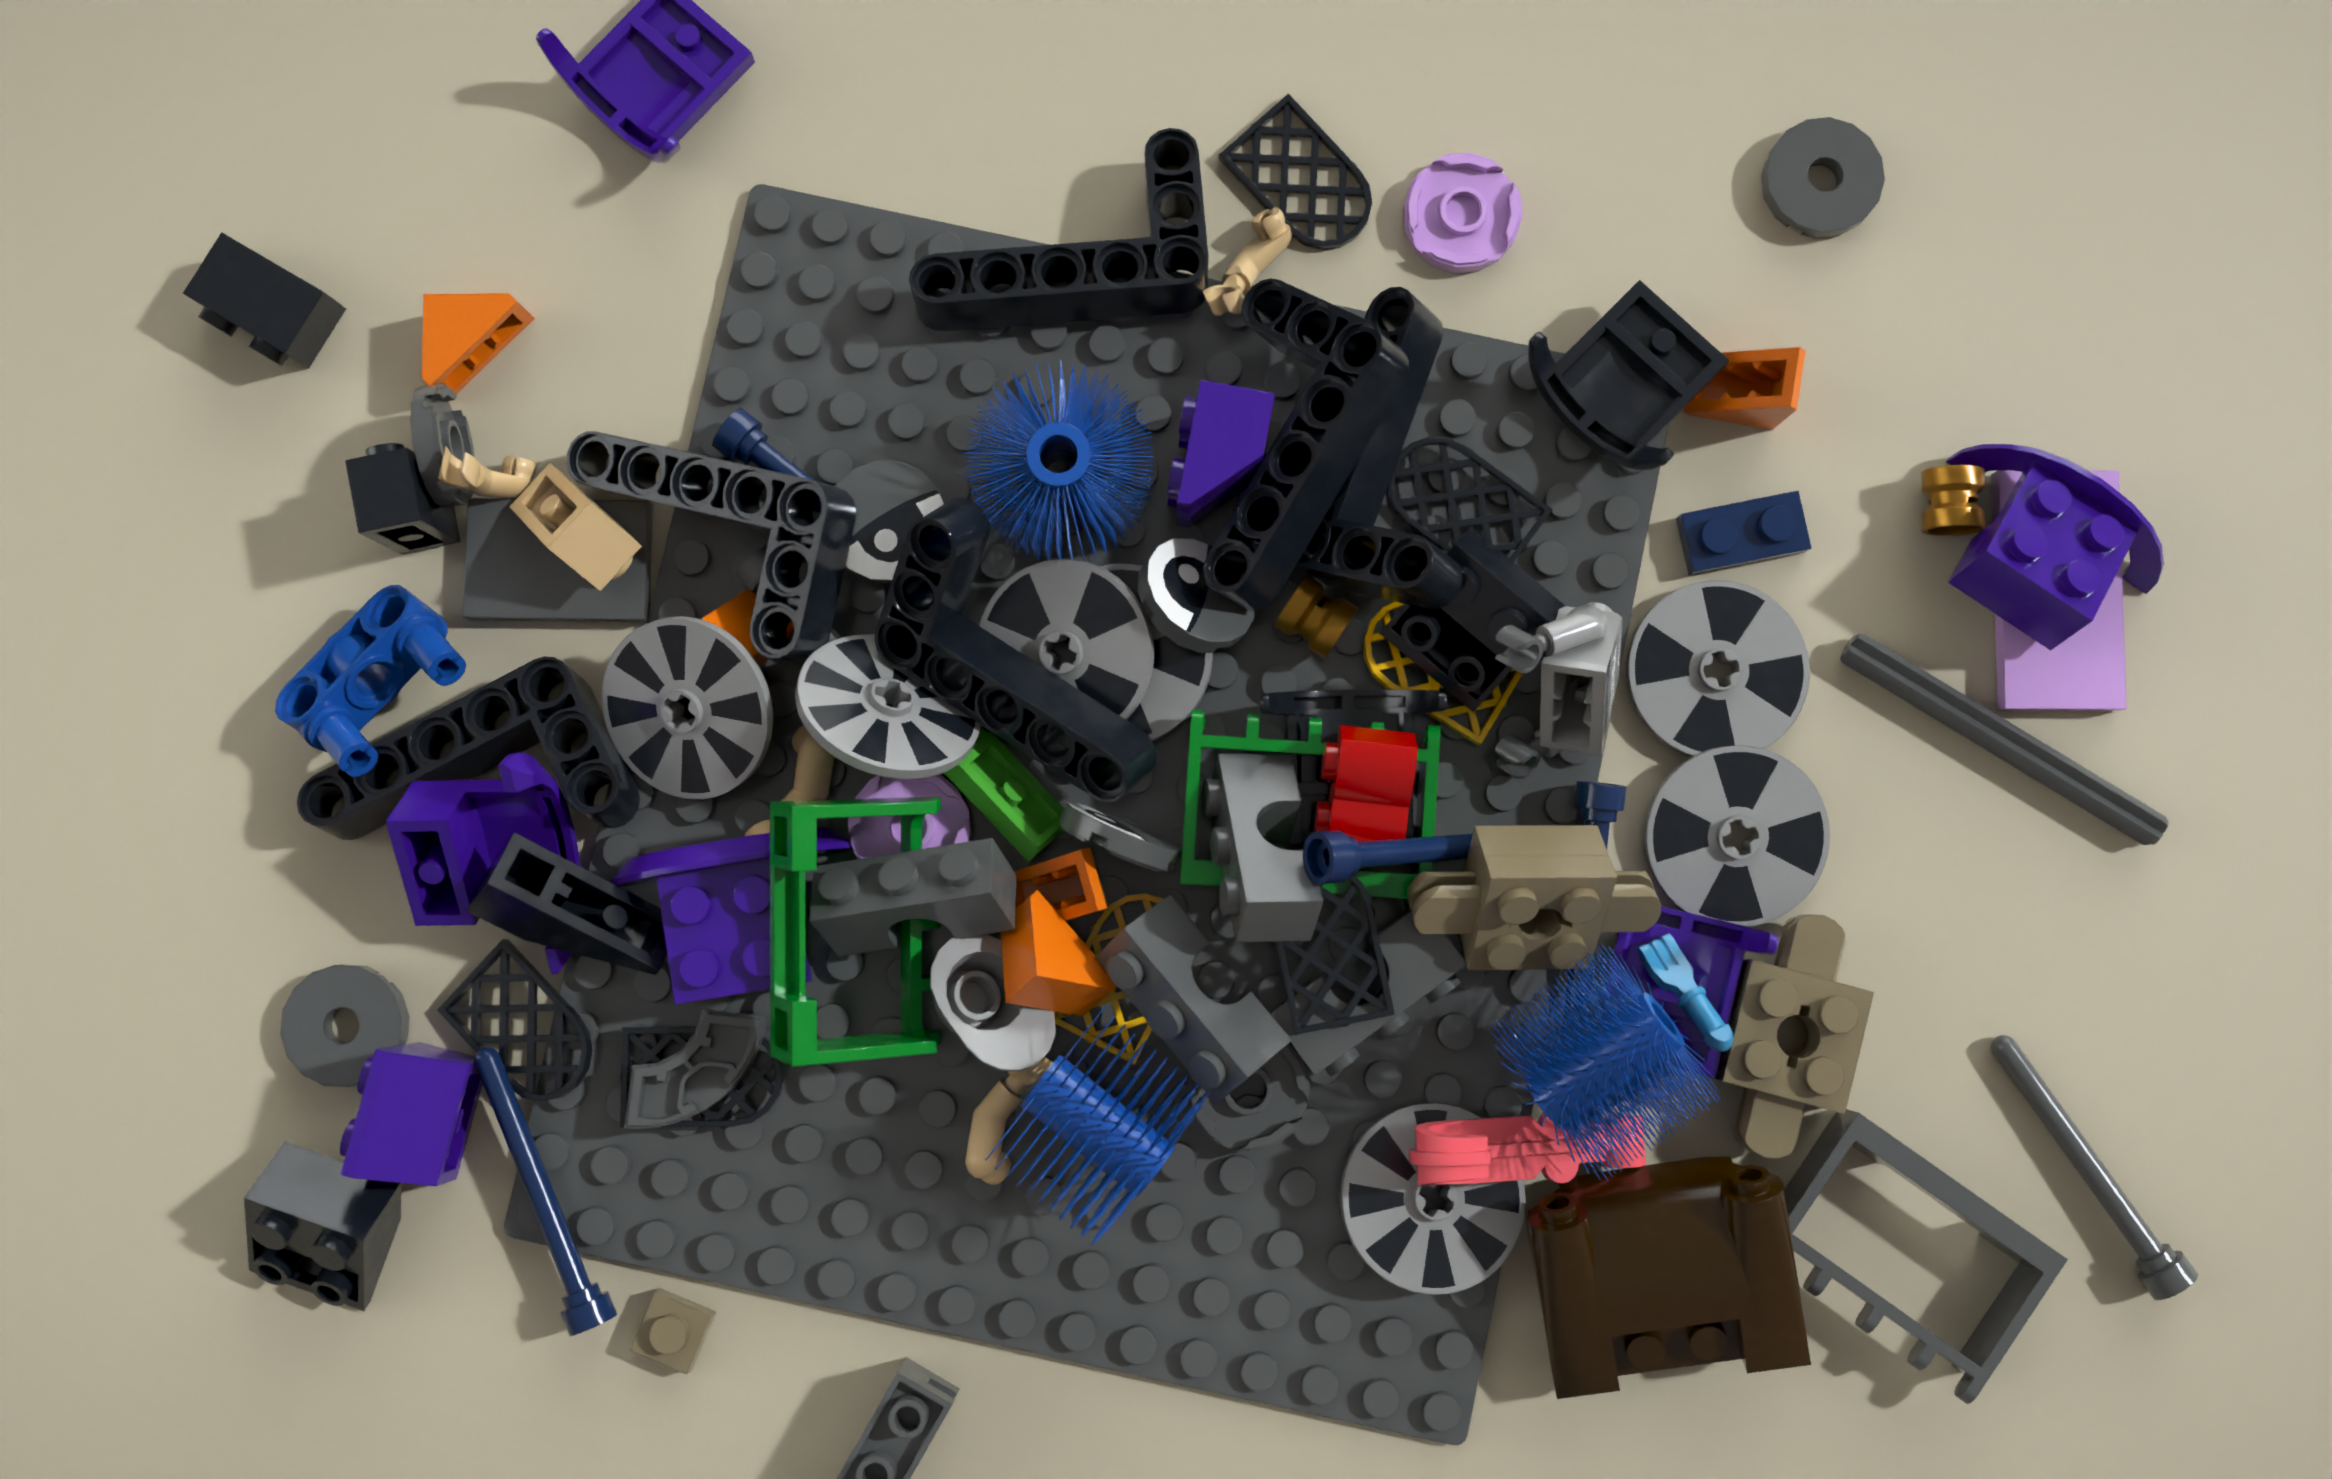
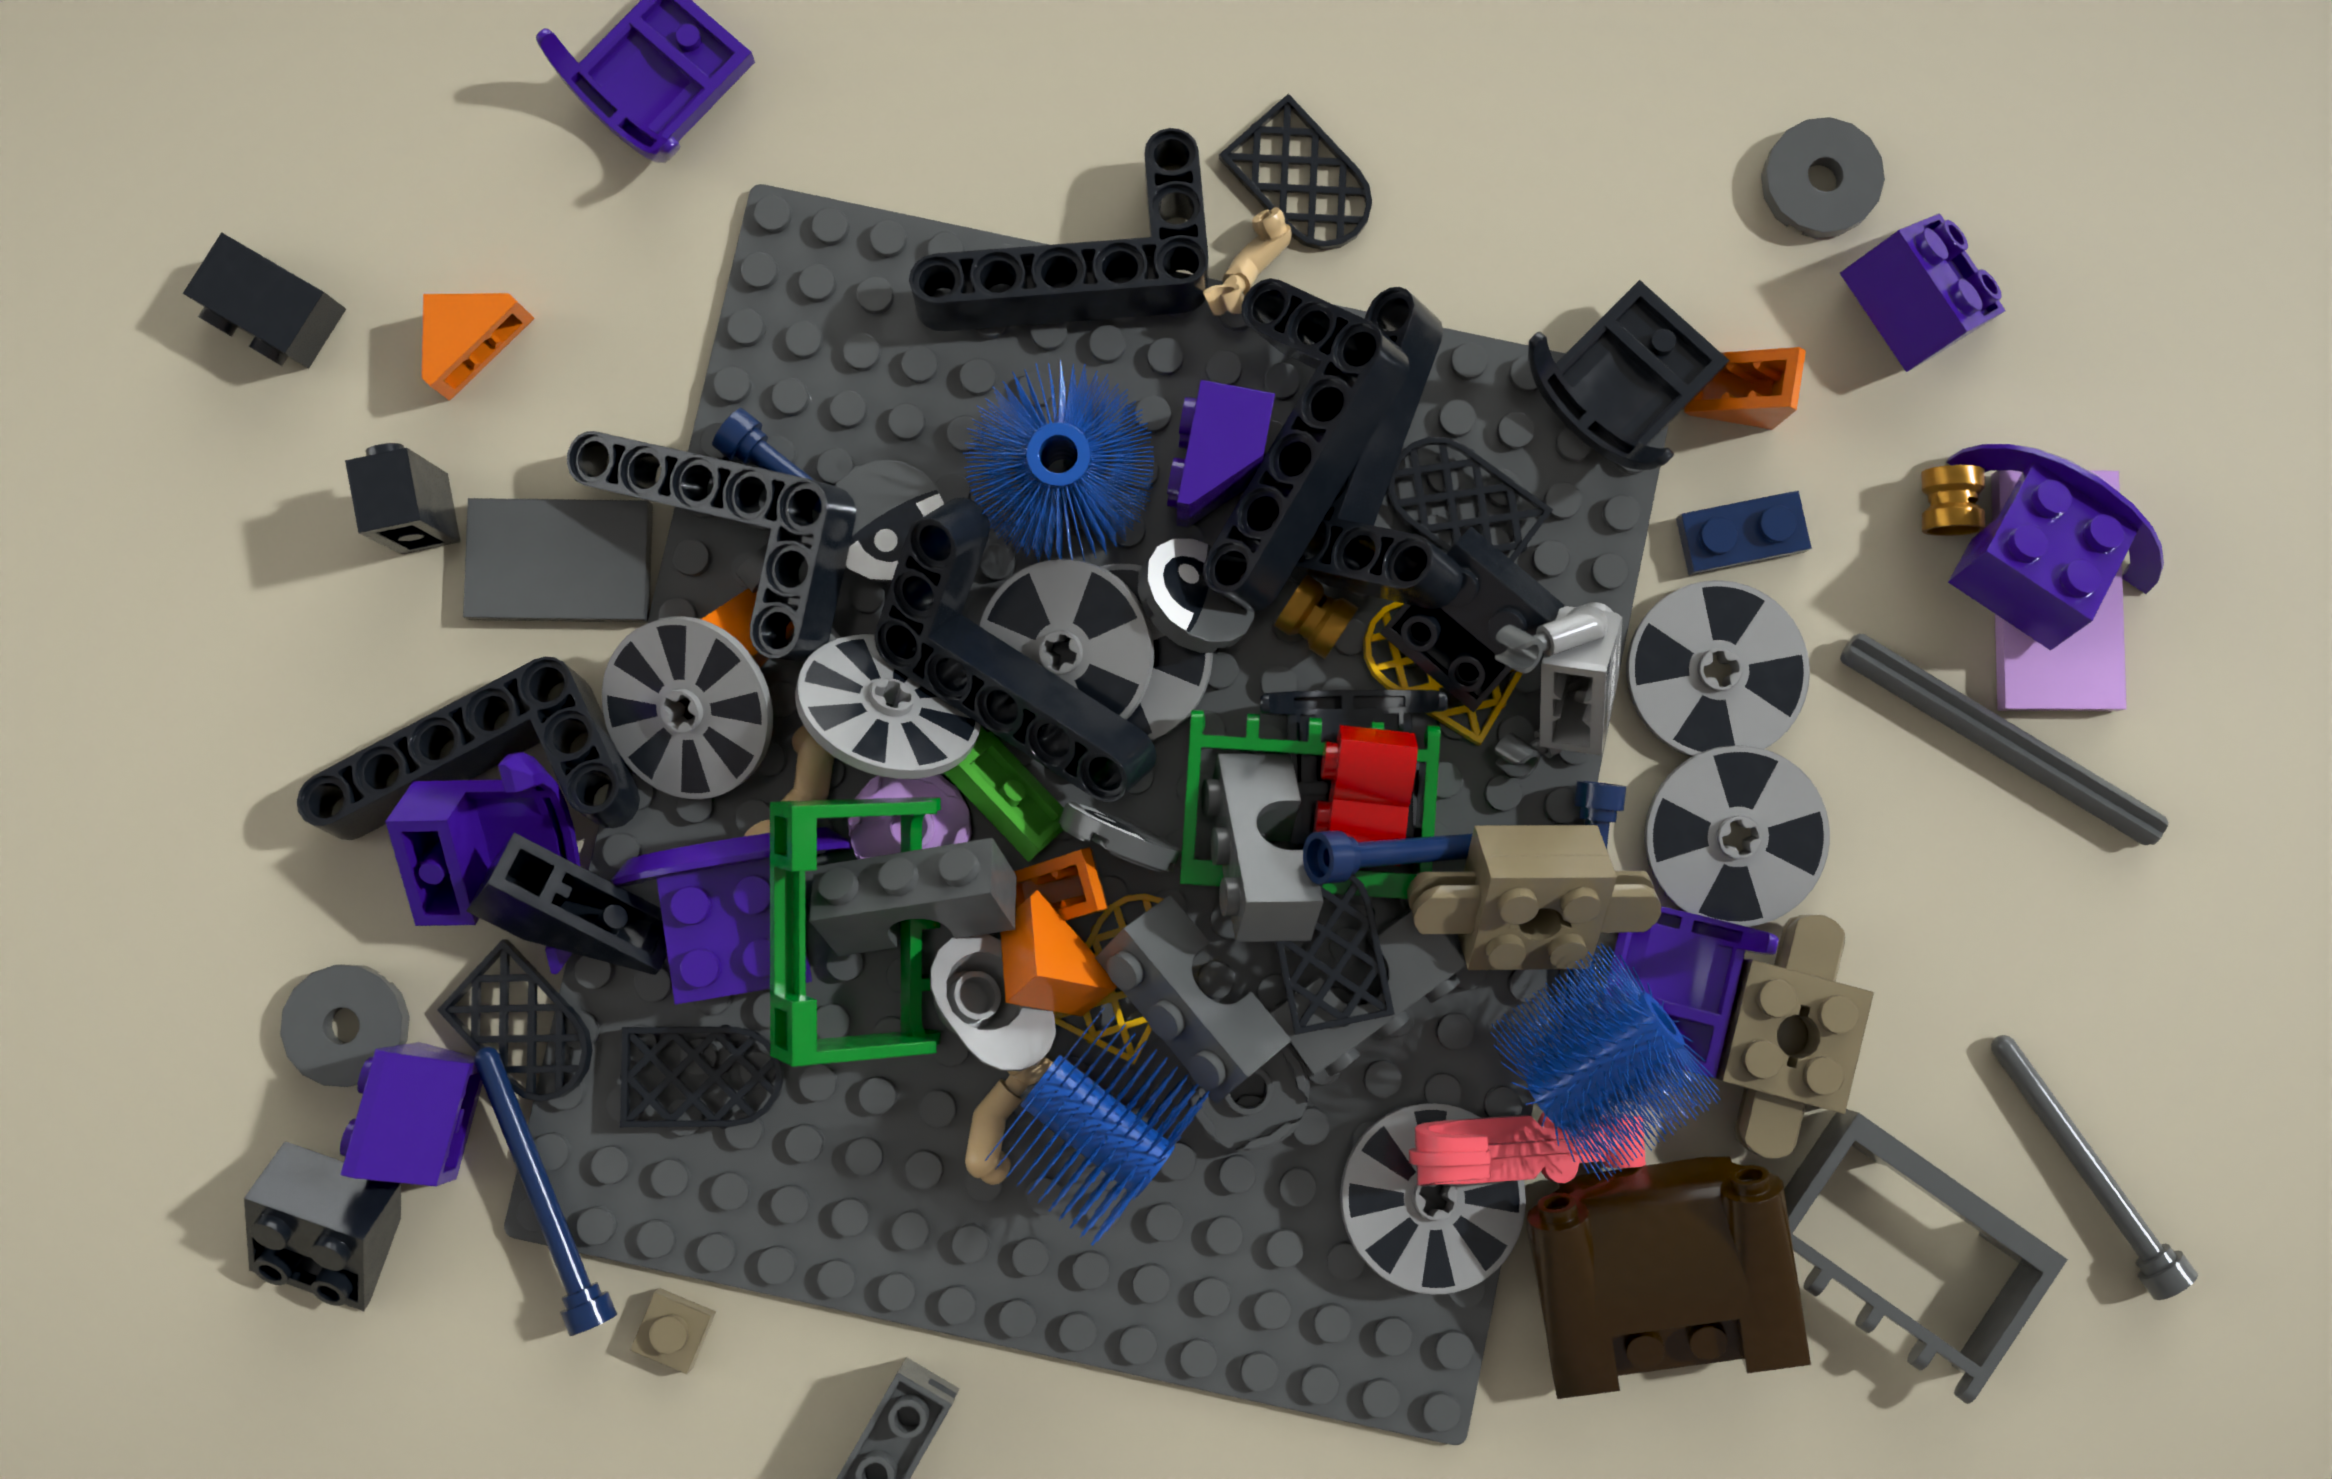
blue piece [275,585,466,777] -> none
dark grey tile [410,383,475,508] -> none
tan arm [438,447,536,499] -> none
tan slope [509,463,642,591] -> none
dark grey tile [624,1009,768,1129] -> none
lavender tile [1402,153,1522,274] -> none
dark azure piece [1637,933,1734,1052] -> none
none -> dark purple slope [1840,213,2006,372]

